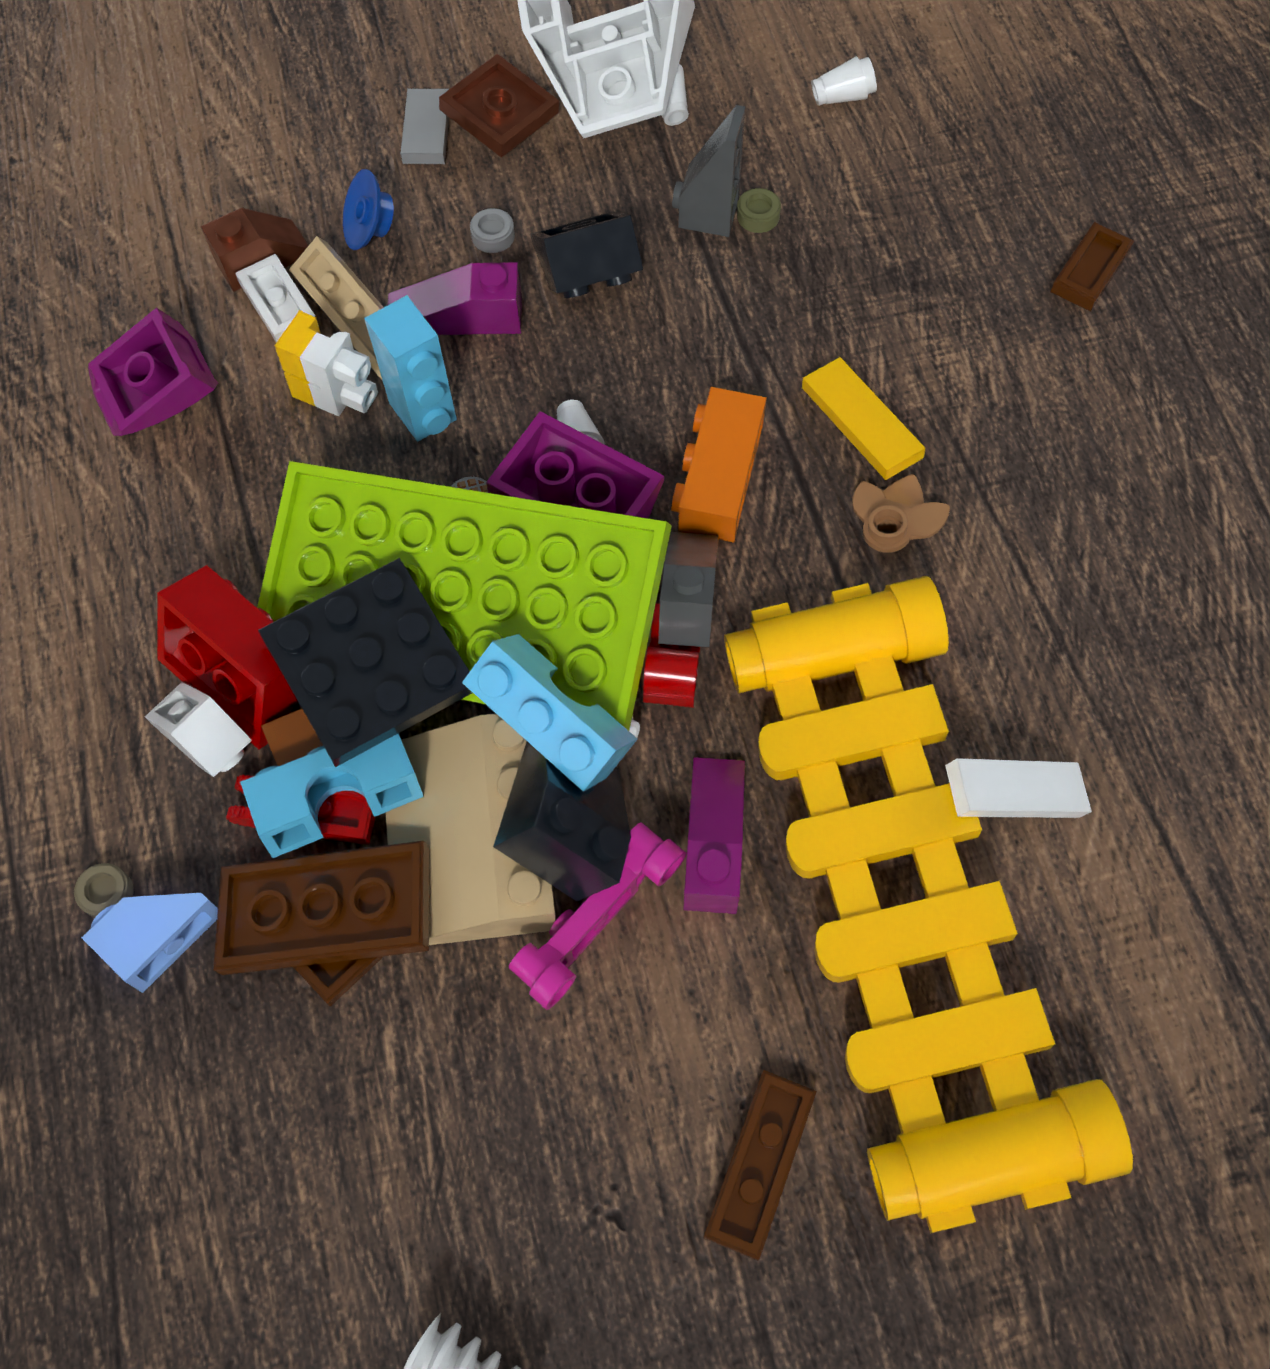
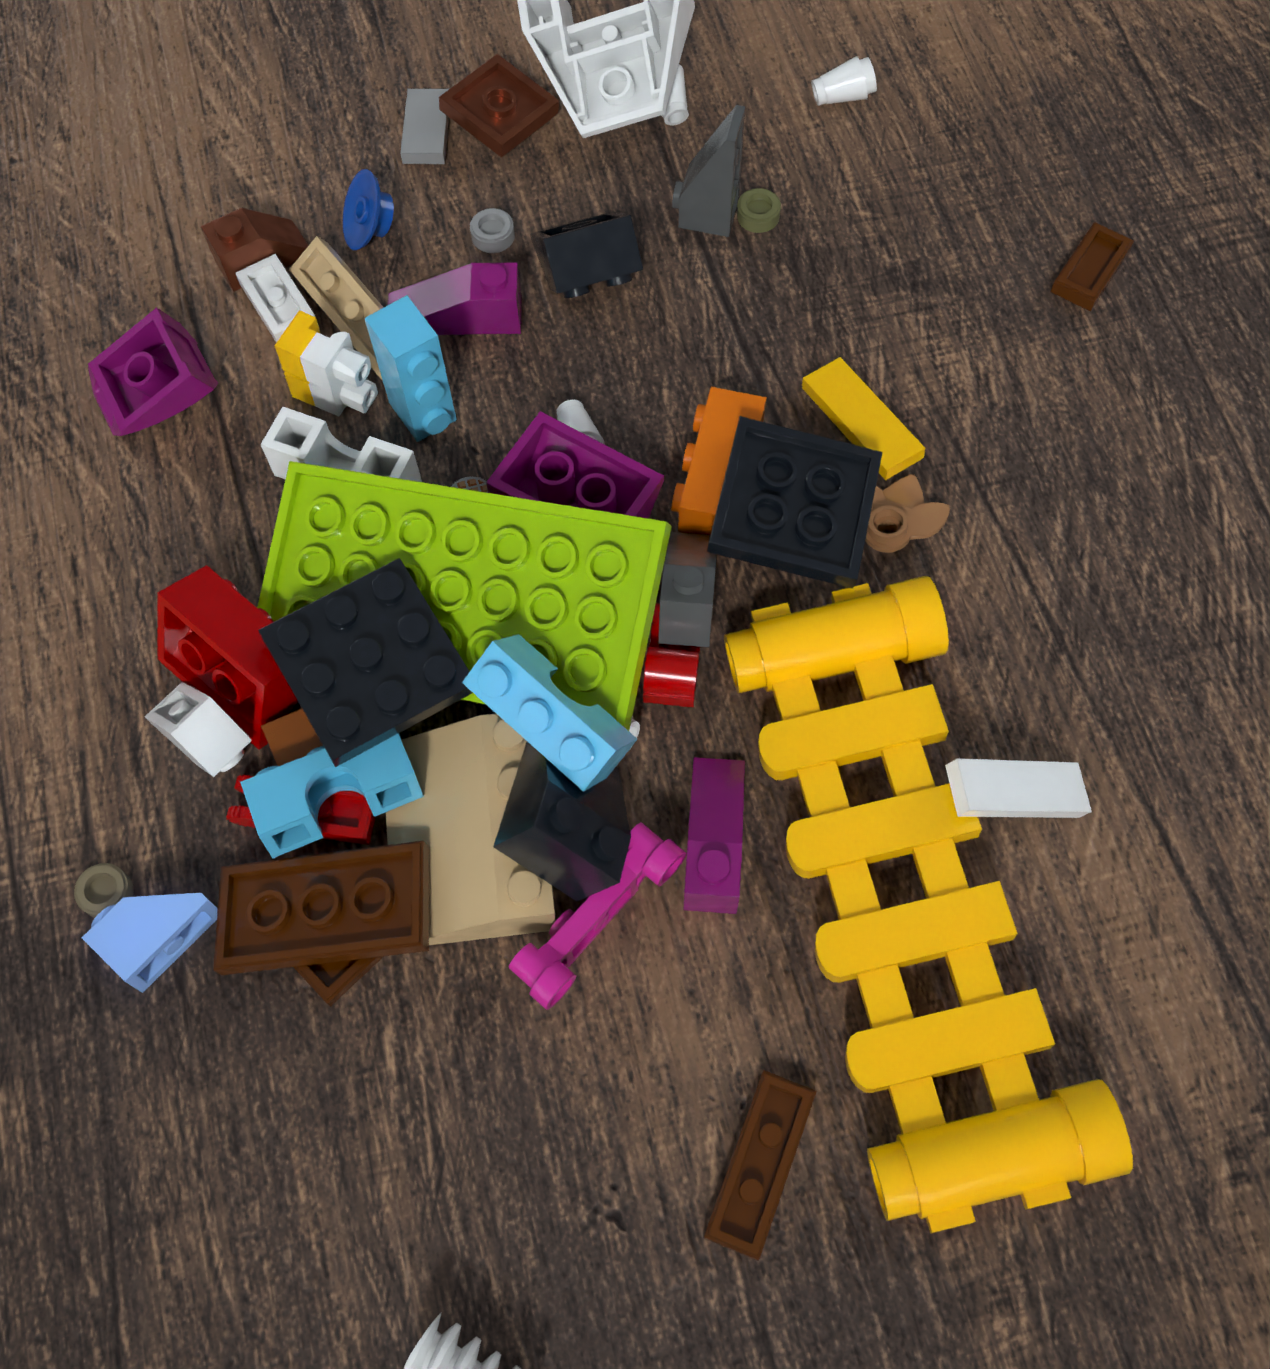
none -> white arch [261,407,422,482]
none -> black plate [706,416,882,589]

